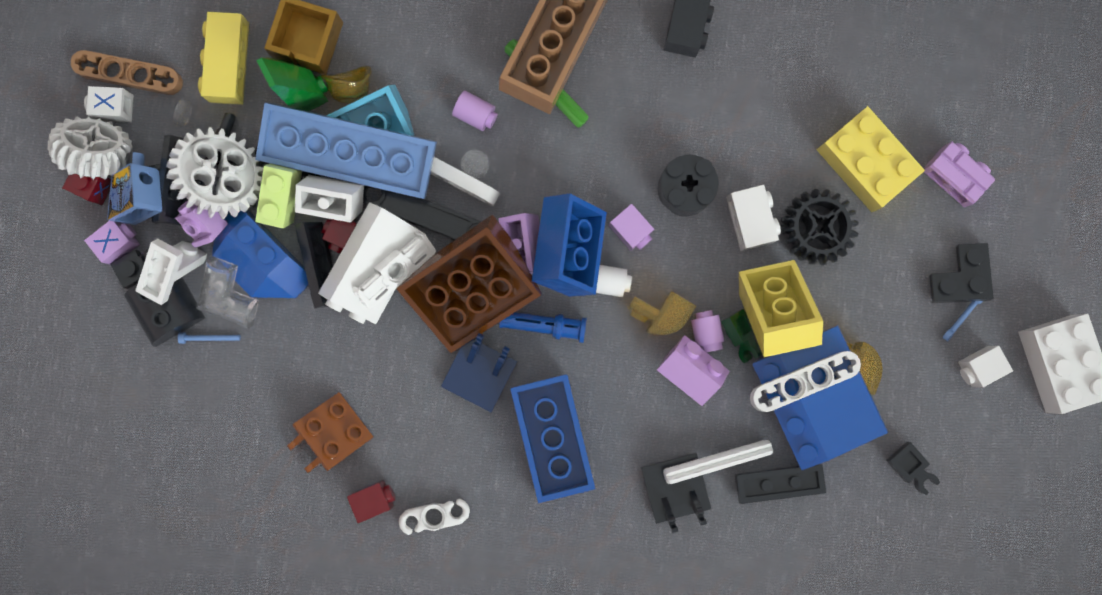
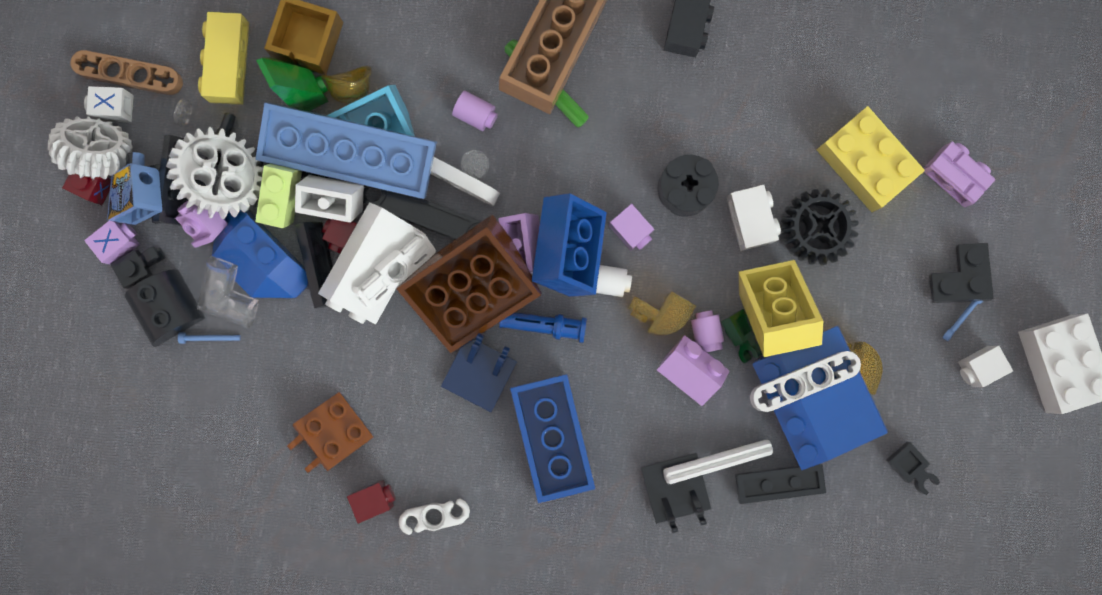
white bracket [136,239,207,305] -> none

